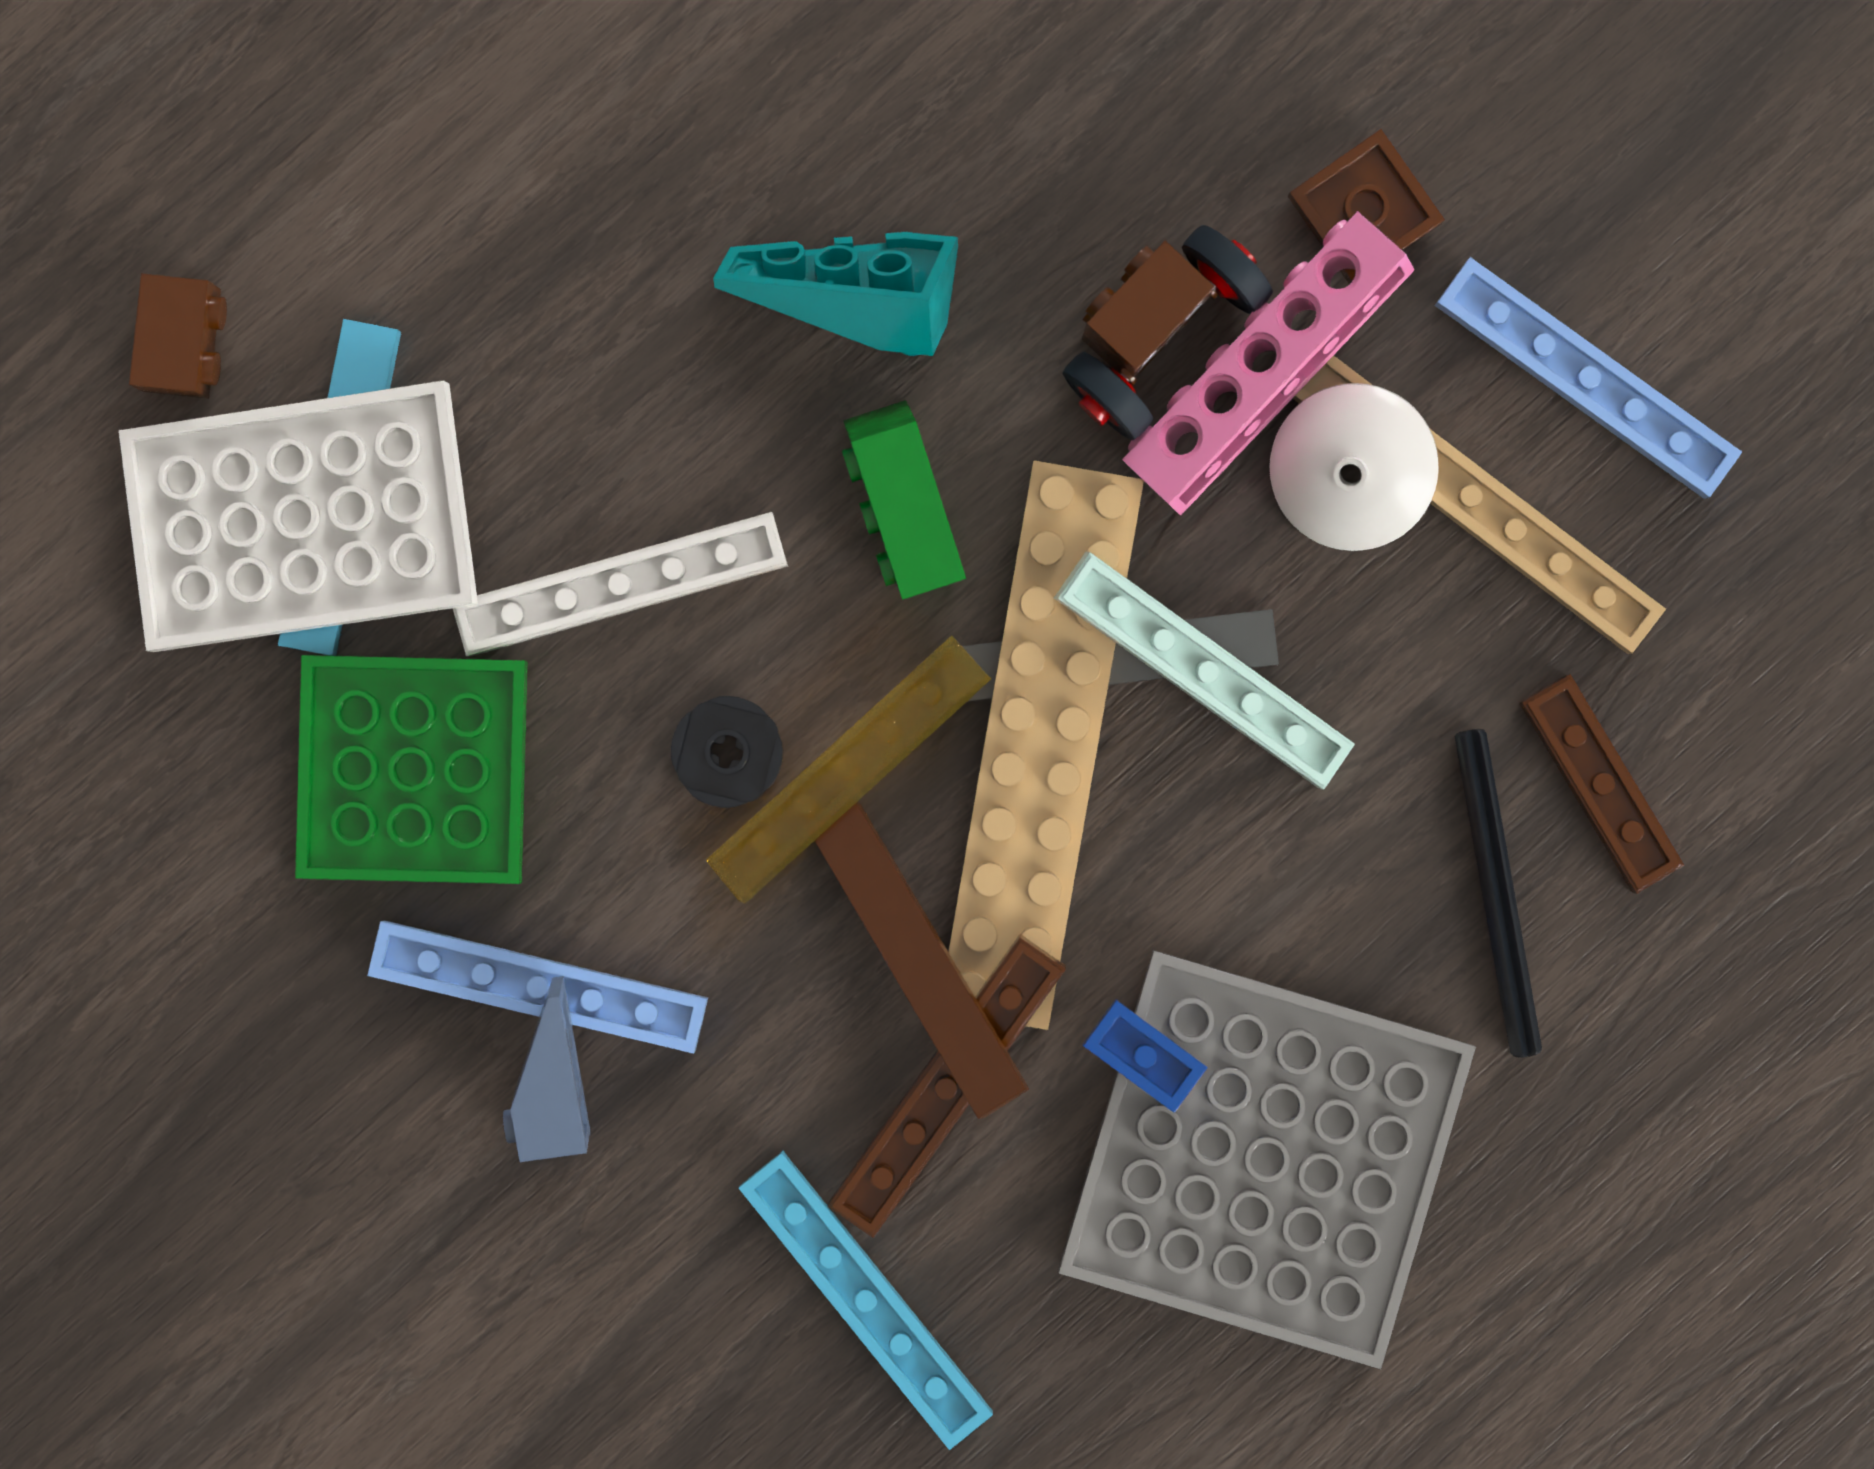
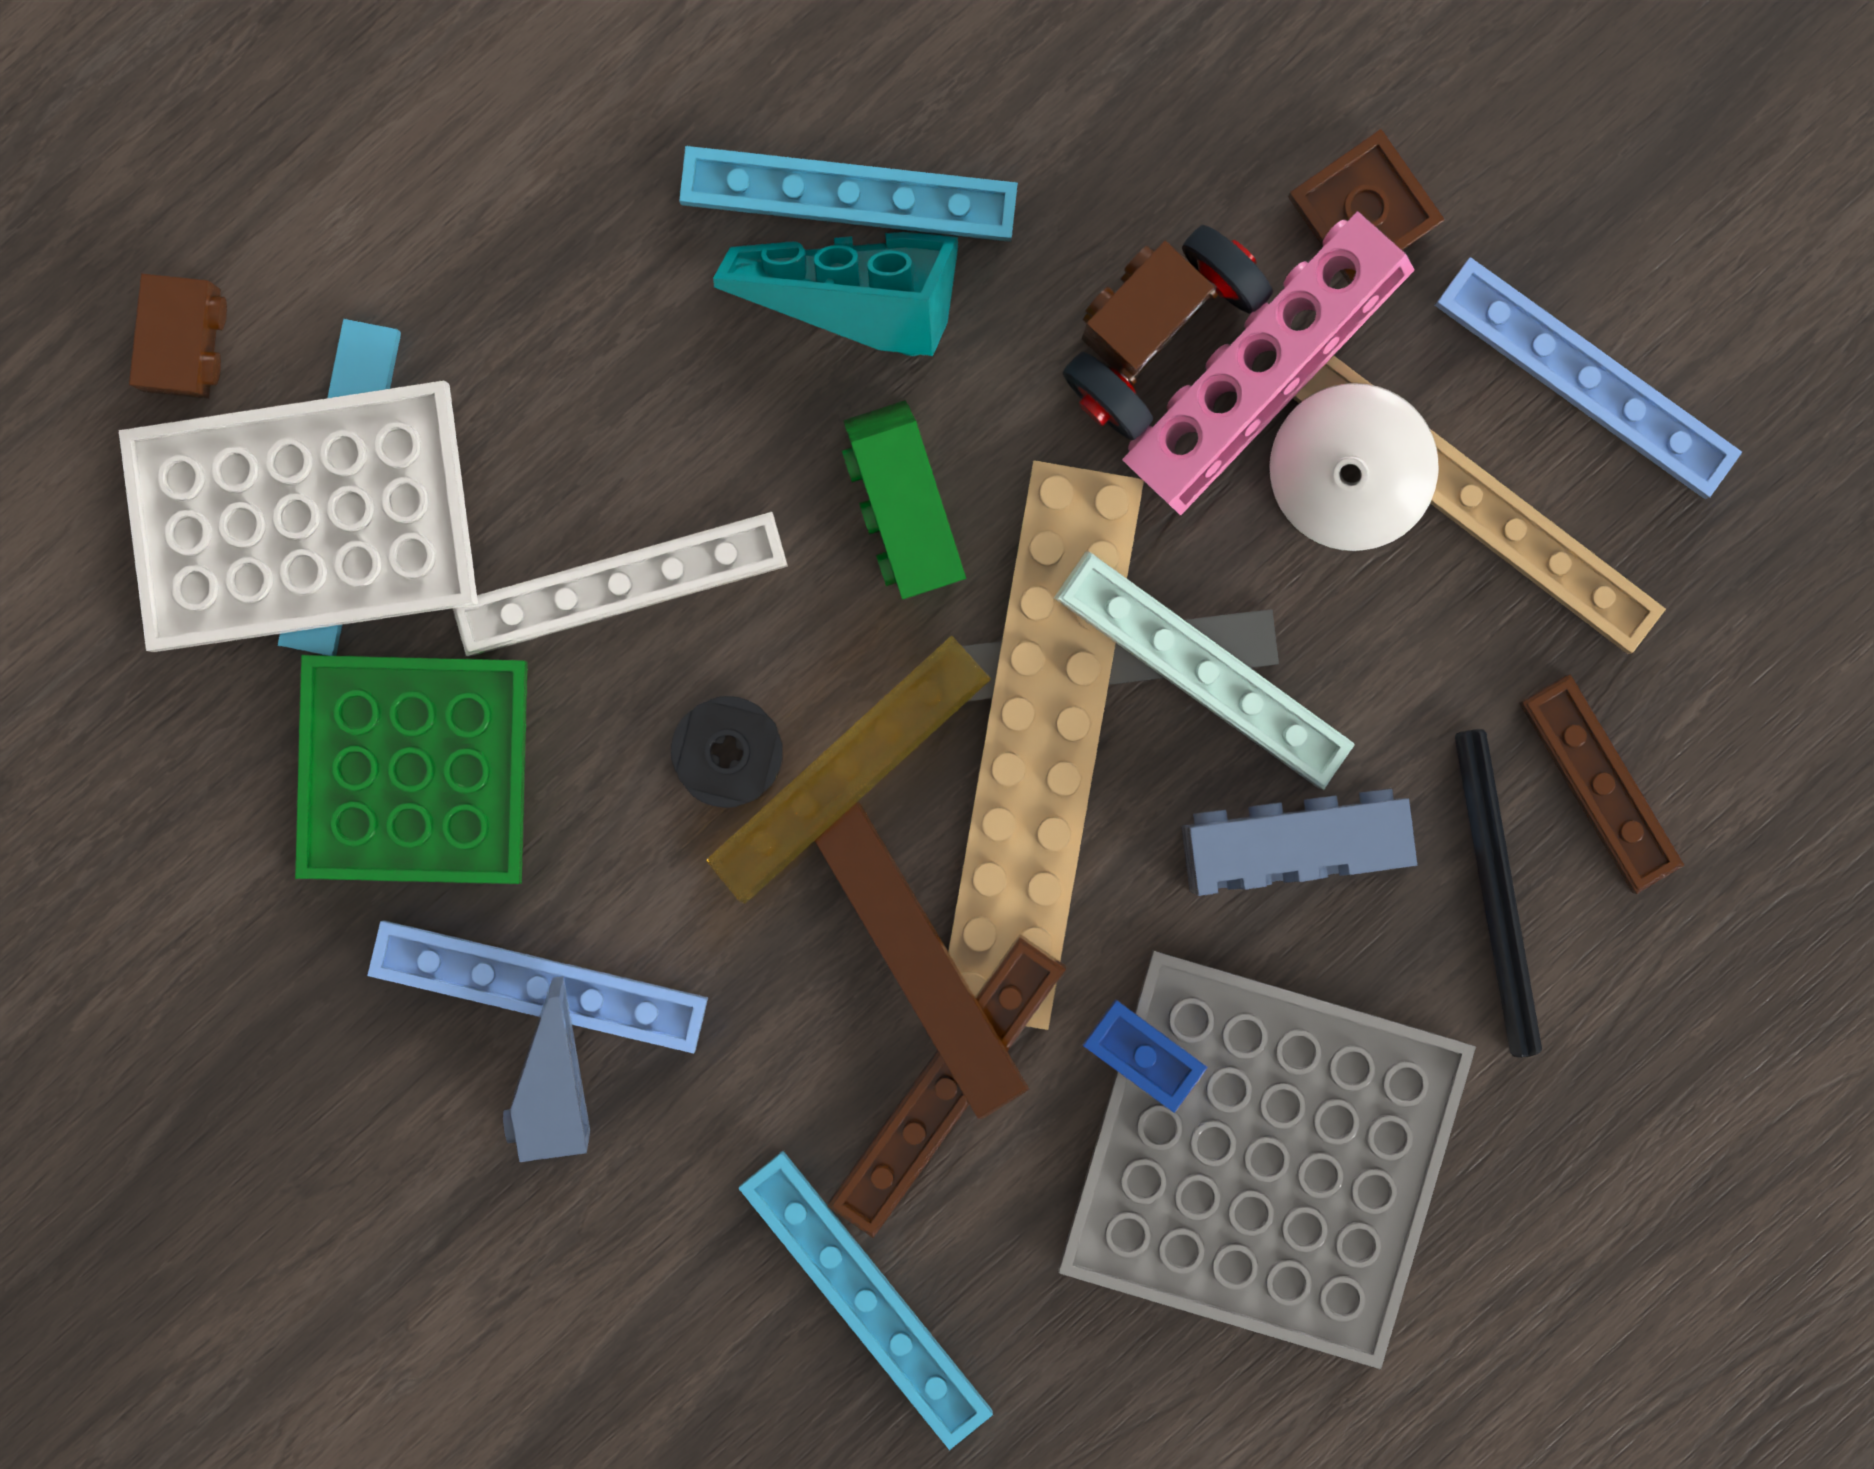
none -> medium azure plate [679,146,1018,242]
none -> sand blue wedge [1181,789,1418,896]

